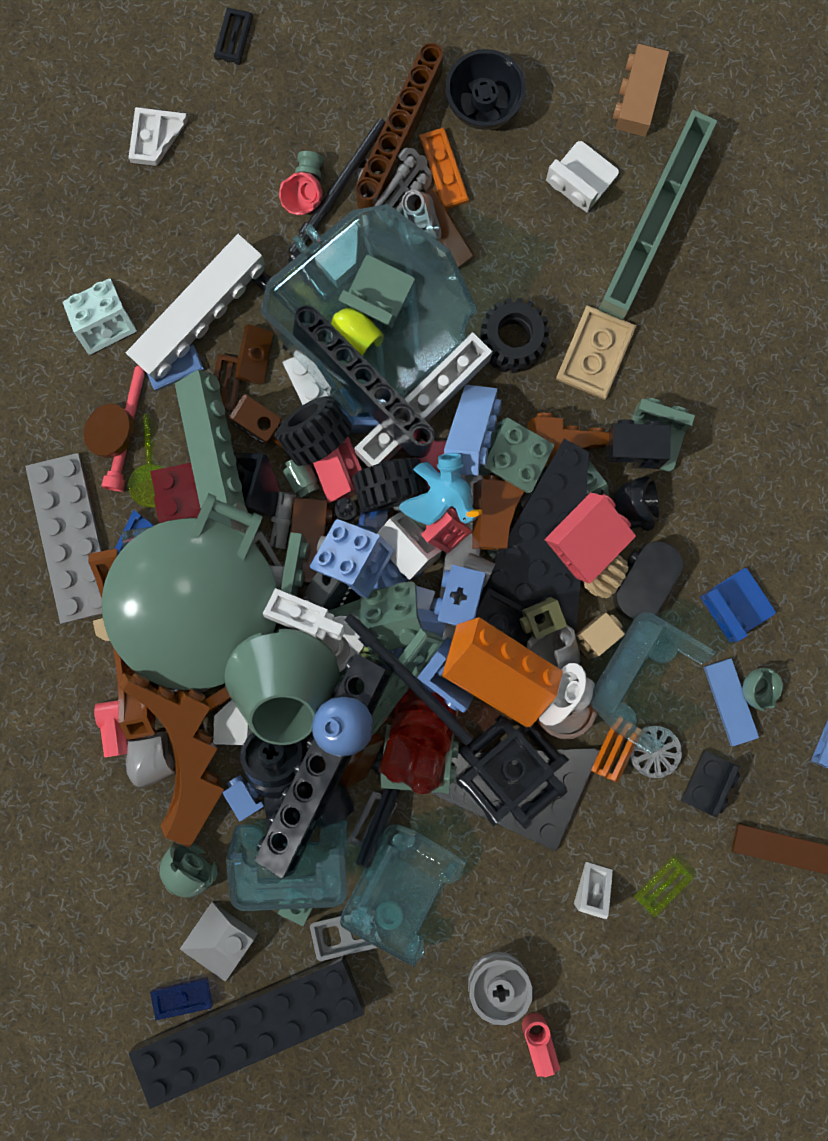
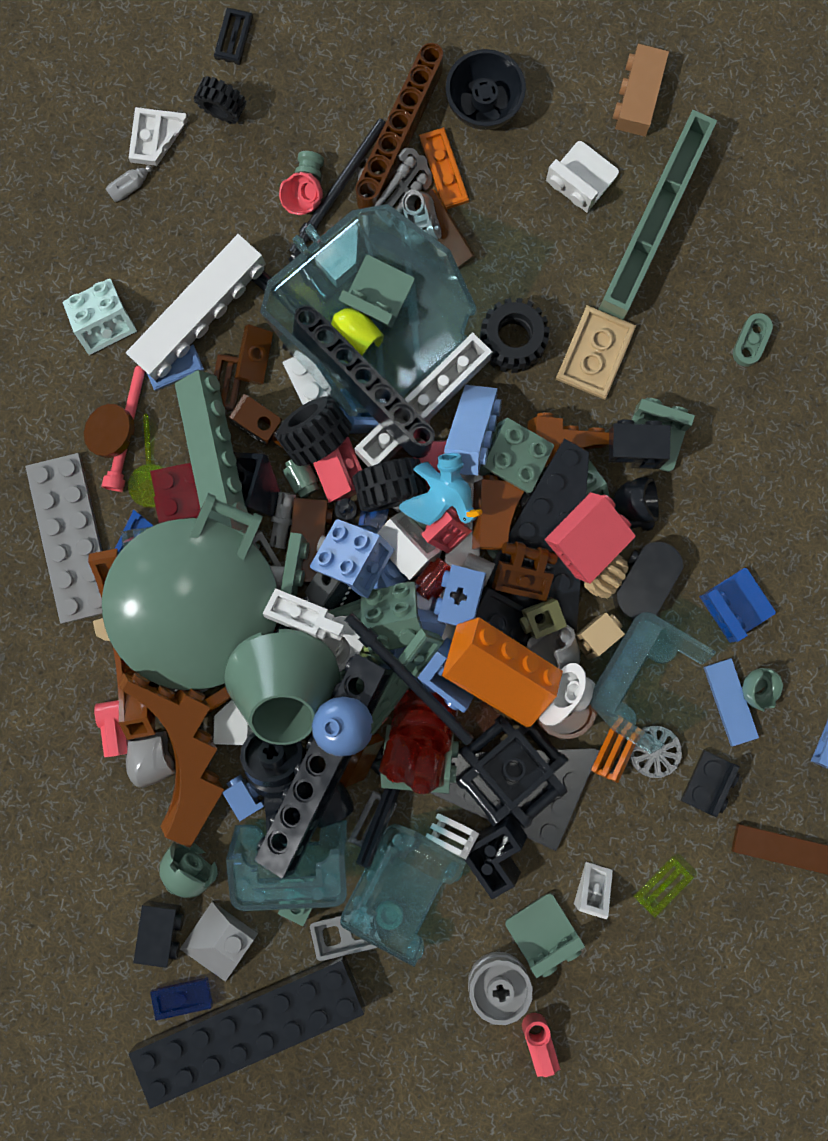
none -> light grey piece [106,165,152,202]
none -> black brick [133,901,184,968]
none -> black tyre [193,76,246,124]
none -> clear red brick [414,557,451,601]
none -> white tile [425,813,479,860]
none -> black brick [461,813,528,899]
none -> reddish brown plate [492,542,558,601]
none -> sand green bracket [505,893,585,978]
none -> sand green plate [733,313,773,367]

